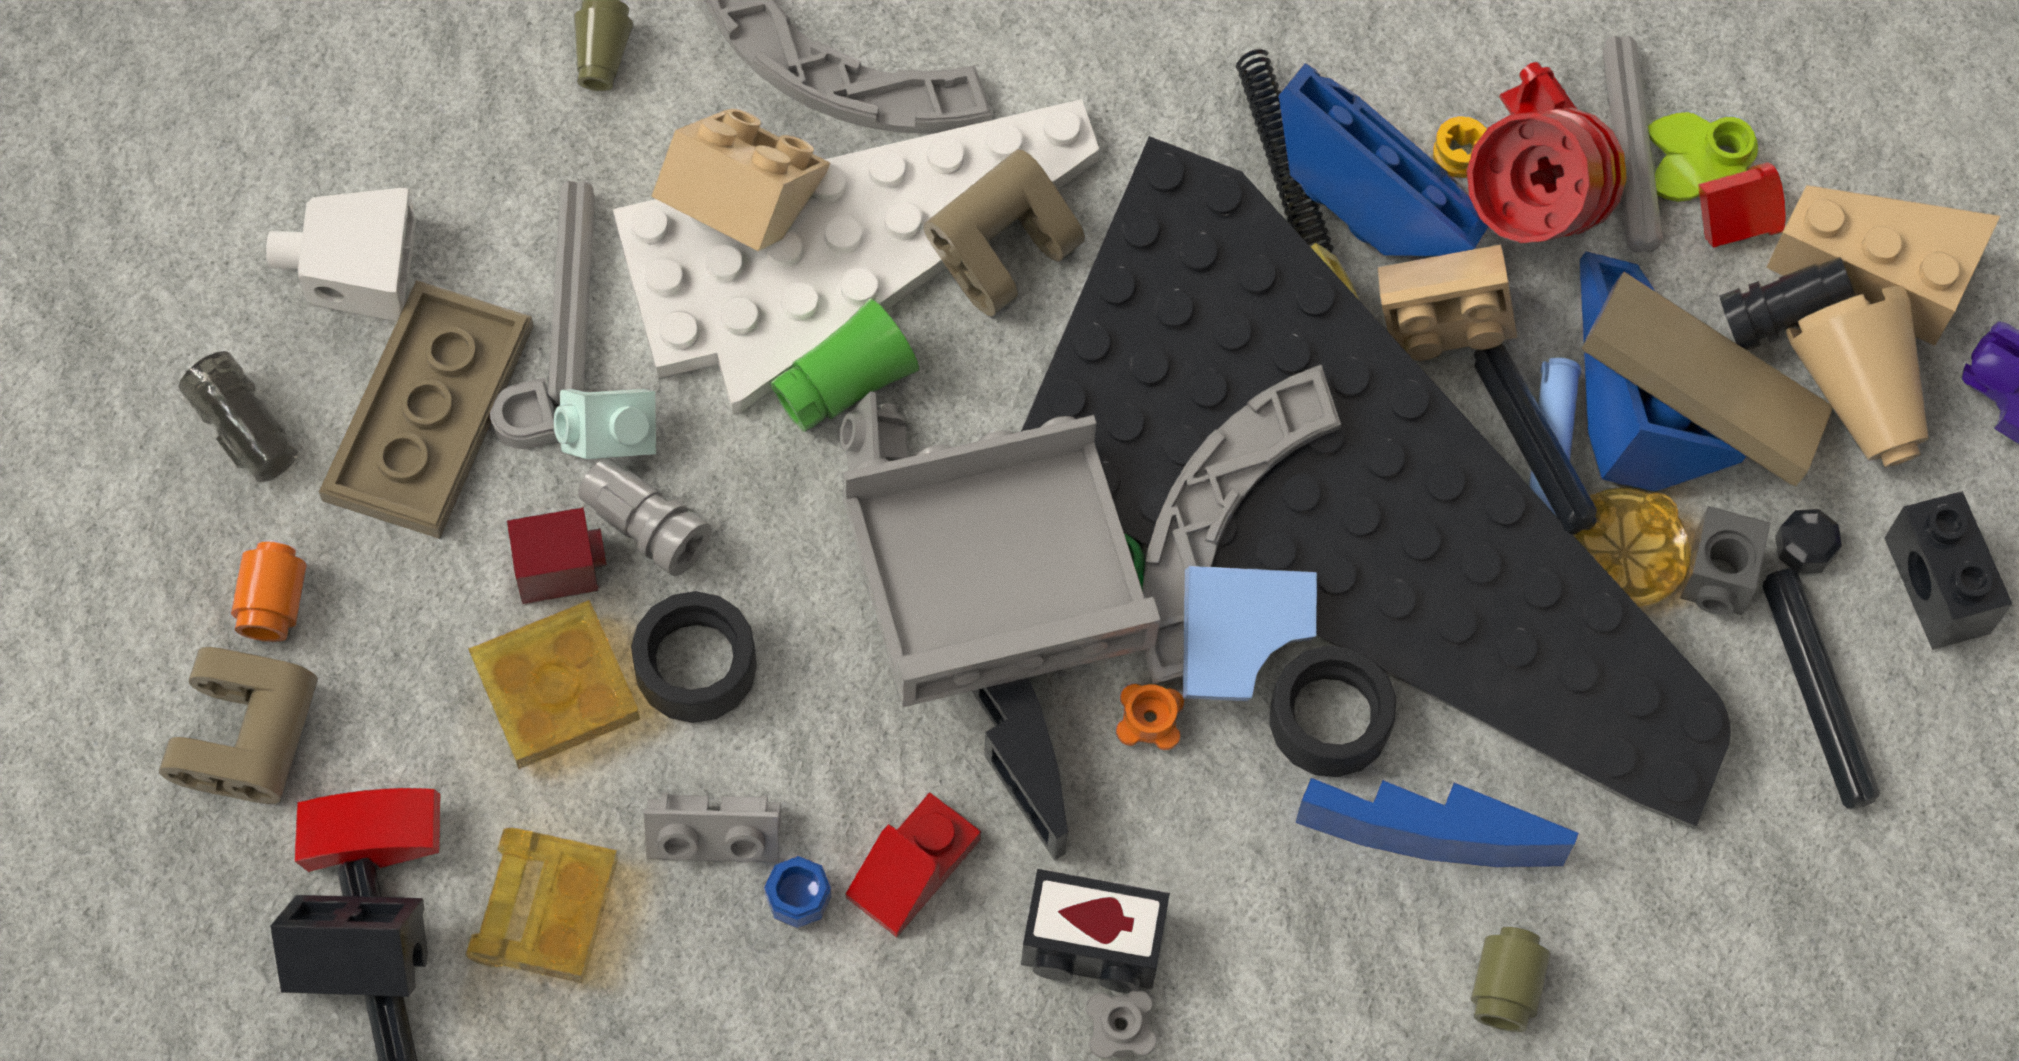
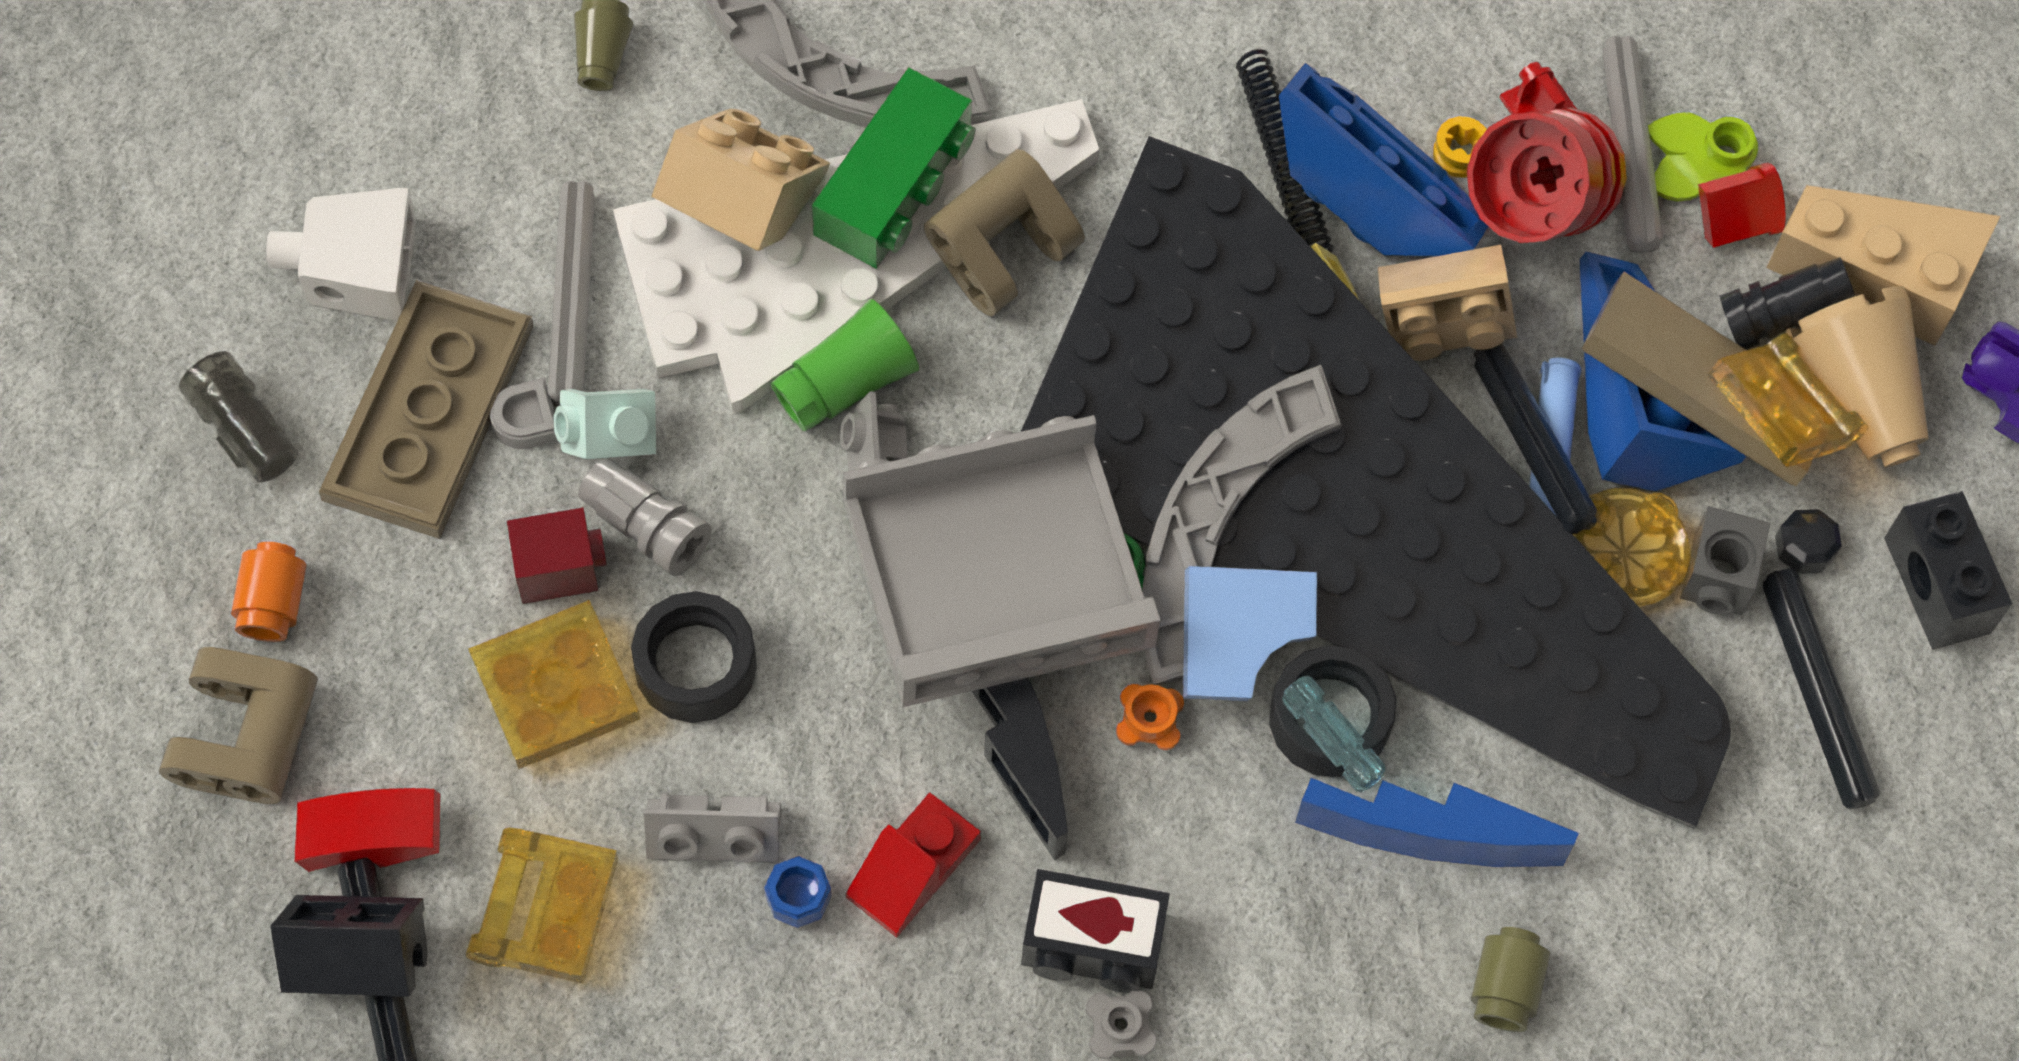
none -> green brick [812,67,976,269]
none -> clear light blue axle [1282,675,1386,792]
none -> clear yellow plate [1707,333,1869,468]

